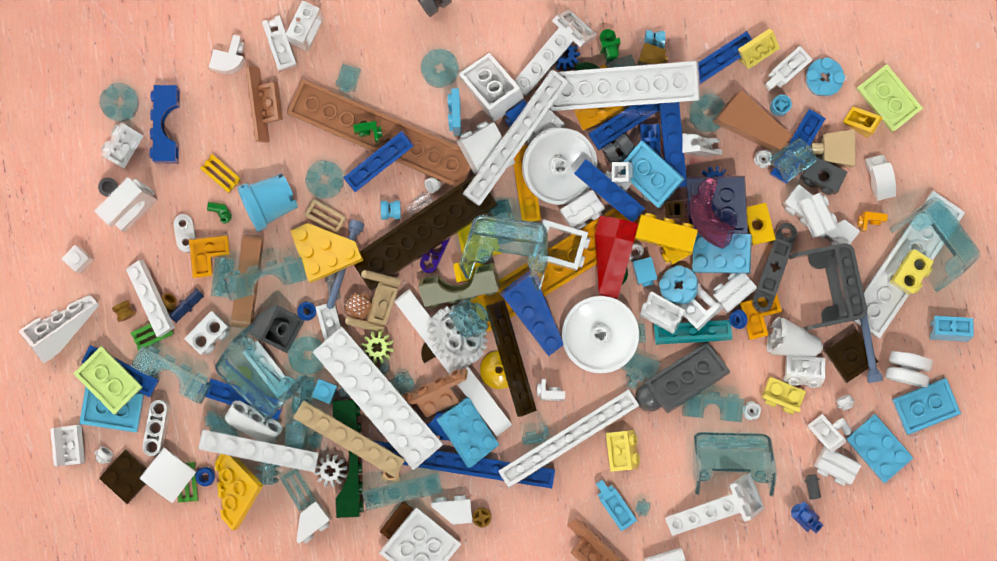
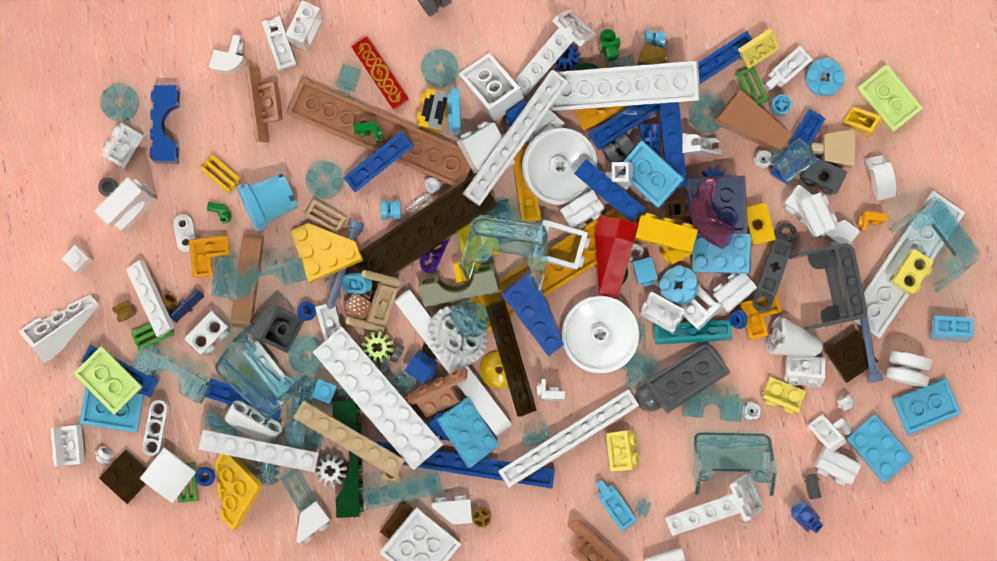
none -> medium azure plate [341,273,372,294]
none -> red tile [351,36,409,110]
none -> dark grey tile [389,343,404,363]
none -> blue brick [404,350,438,384]
none -> brick [416,88,449,133]
none -> bright green tile [735,66,768,105]

